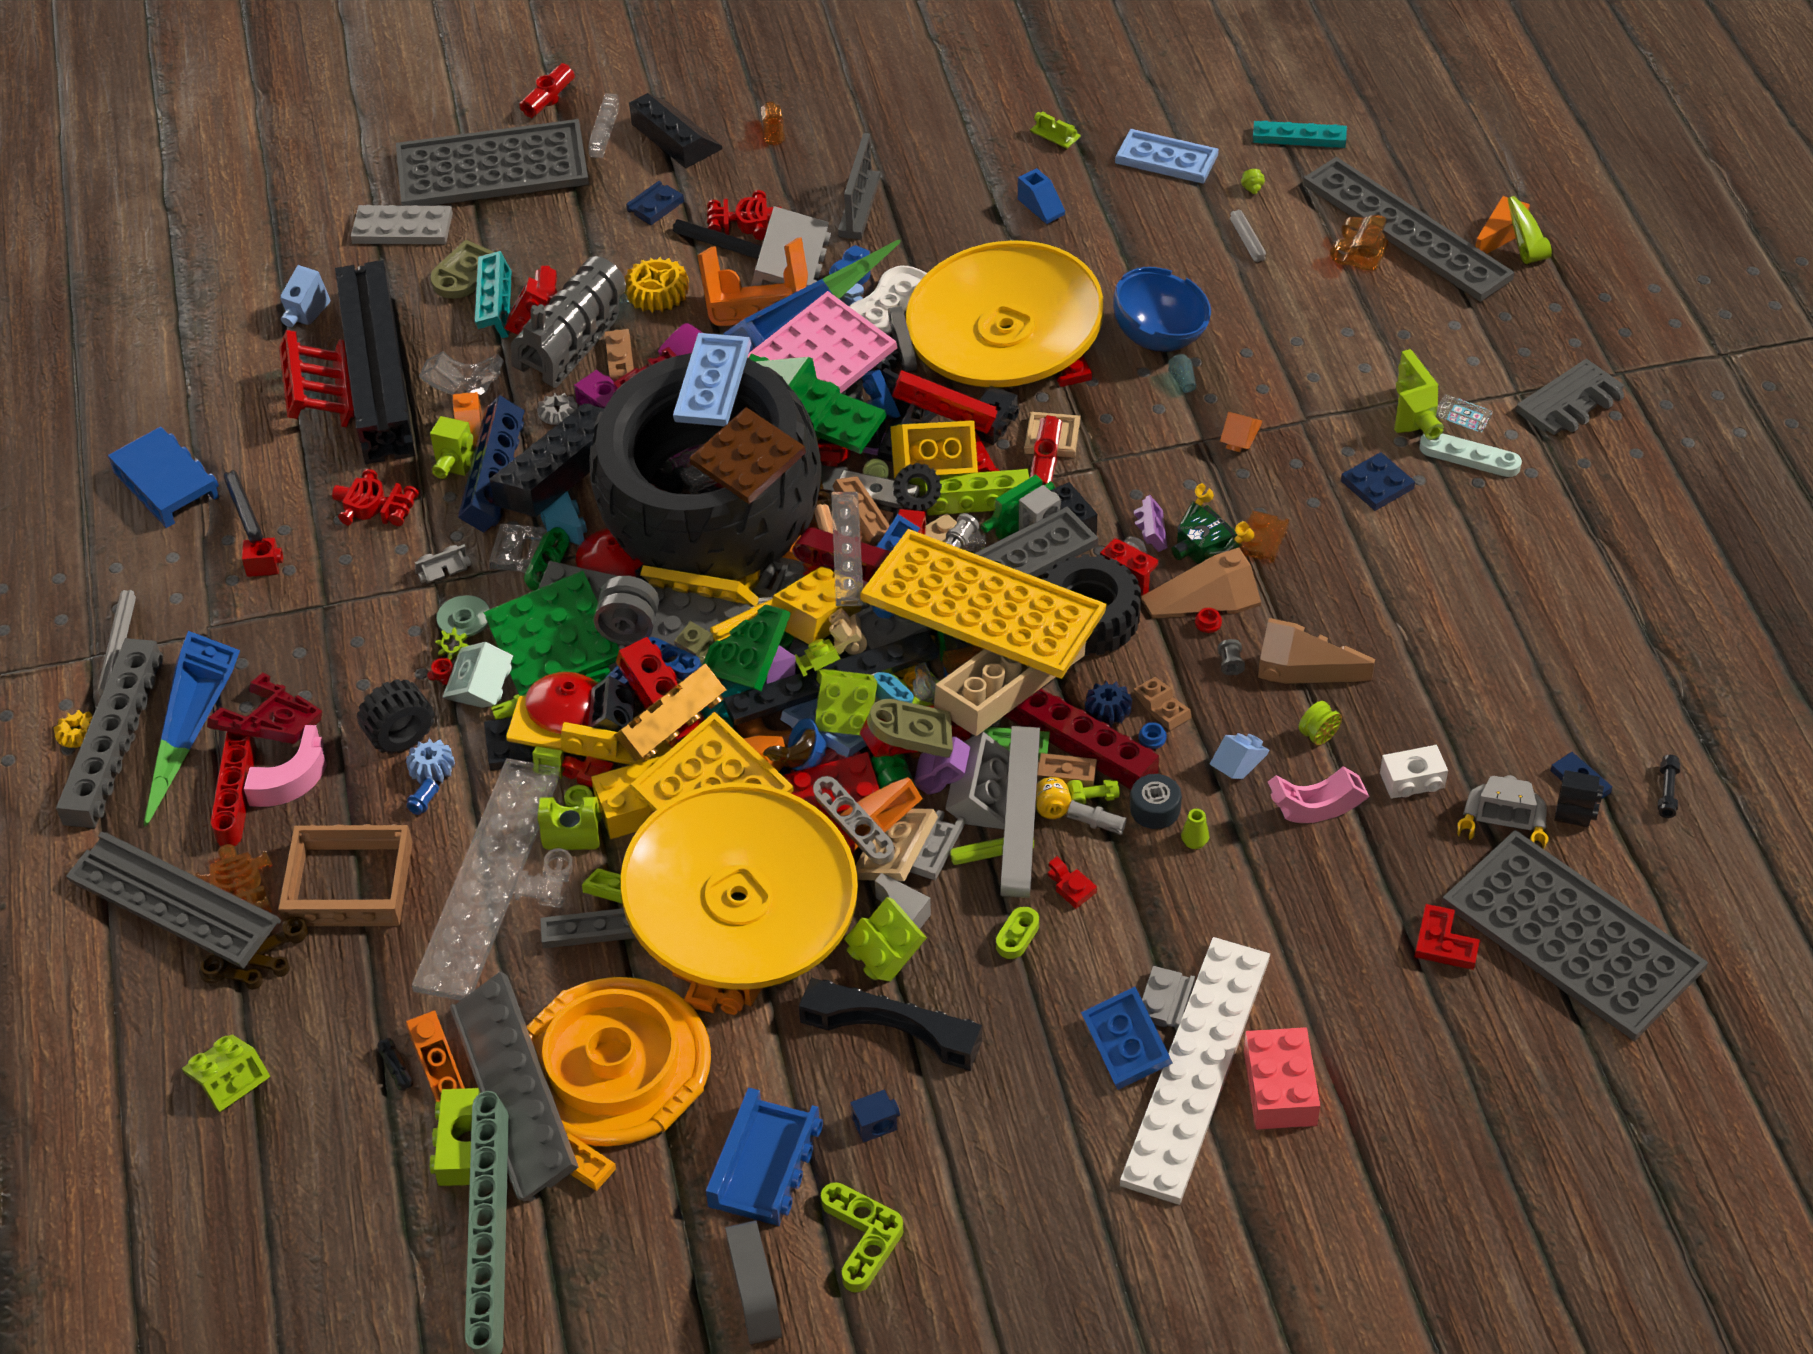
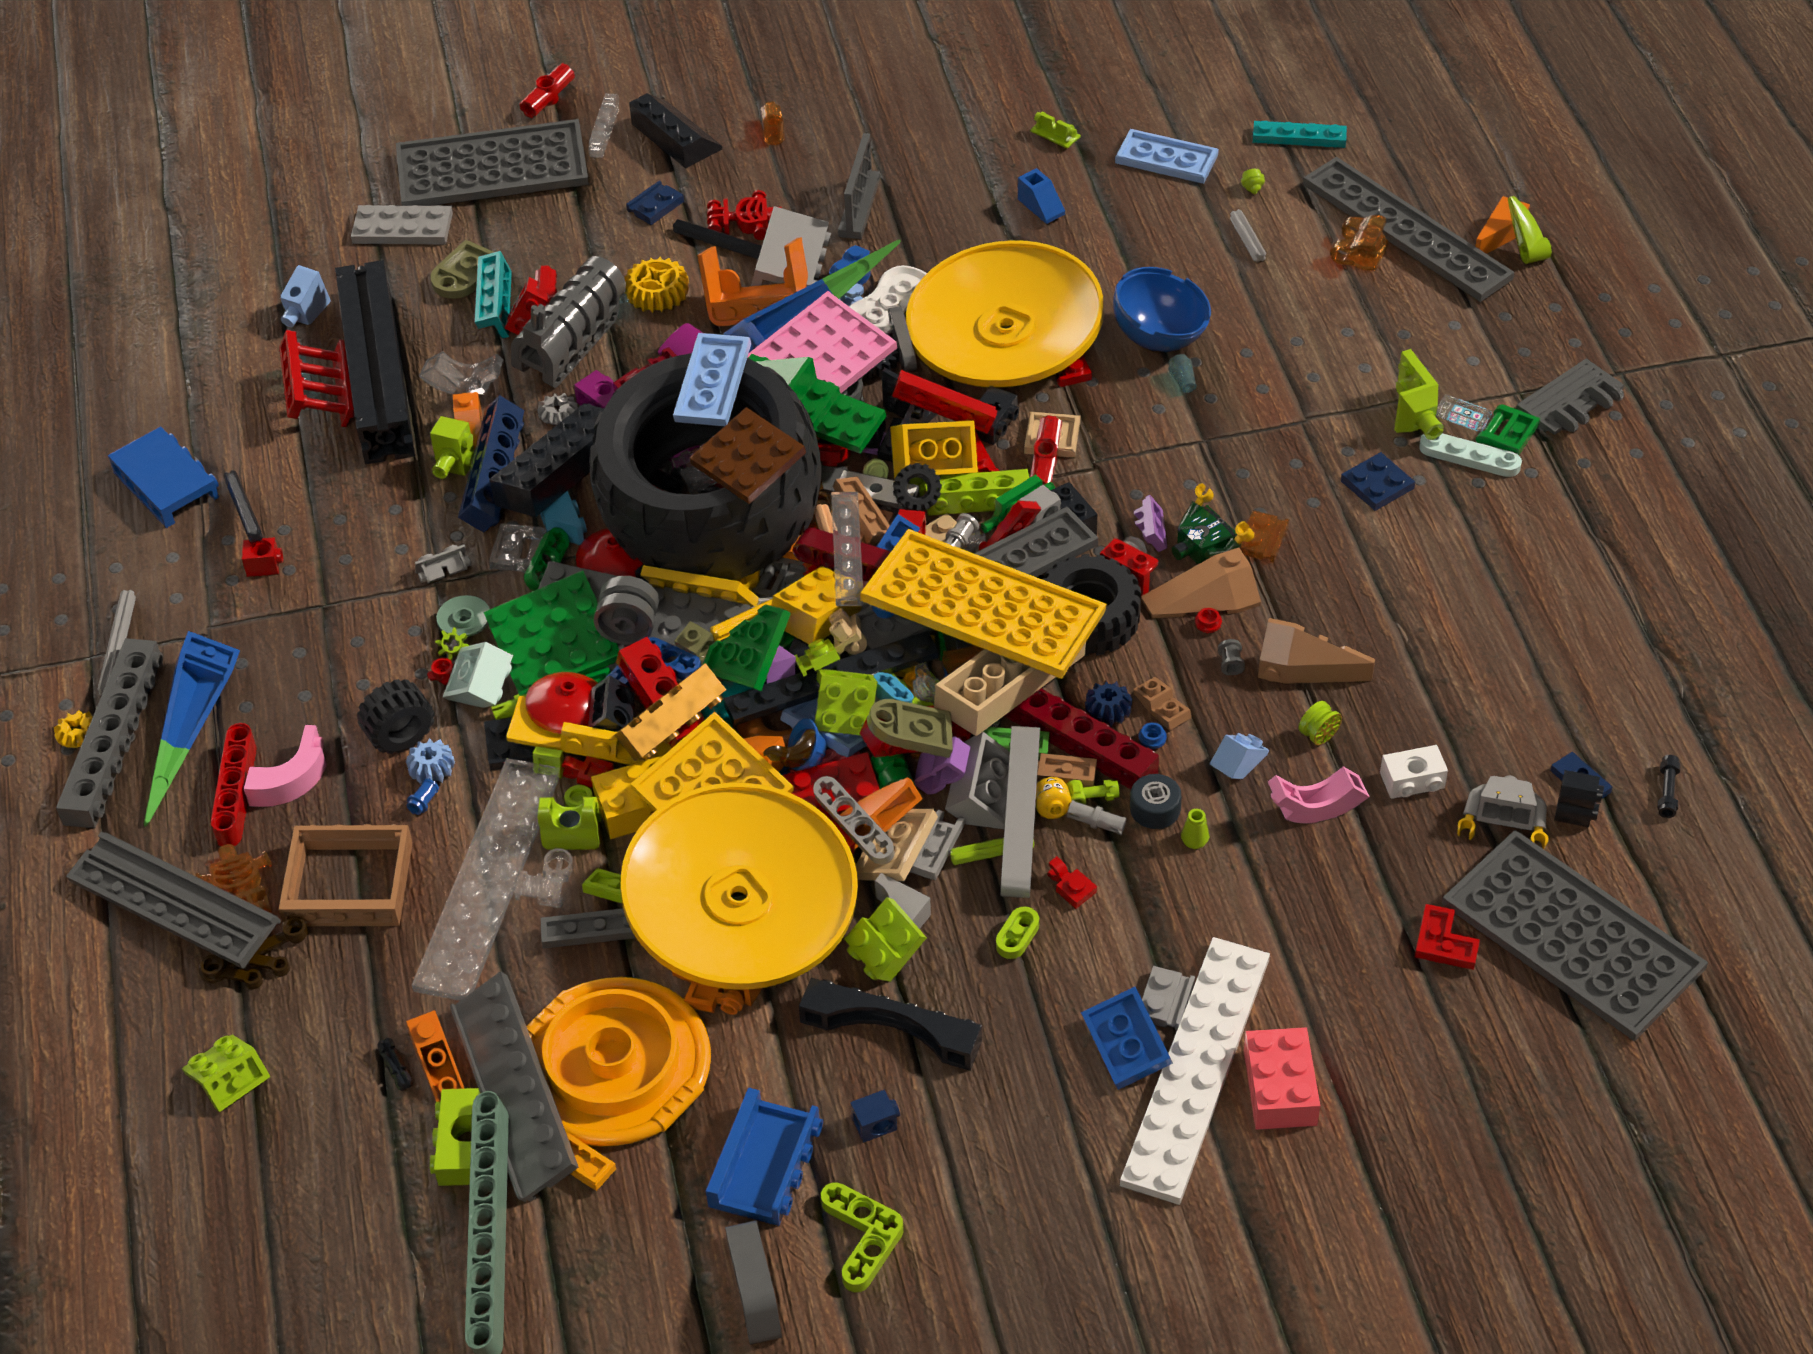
dark red wing [207,672,322,744] -> none
red piece [332,469,419,526] -> none
medium nougat plate [605,329,634,382] -> none
blue slope [861,370,901,419] -> none
orange slope [1220,412,1262,452] -> none
none -> red plate [979,501,1041,551]
none -> green plate [1476,404,1540,455]

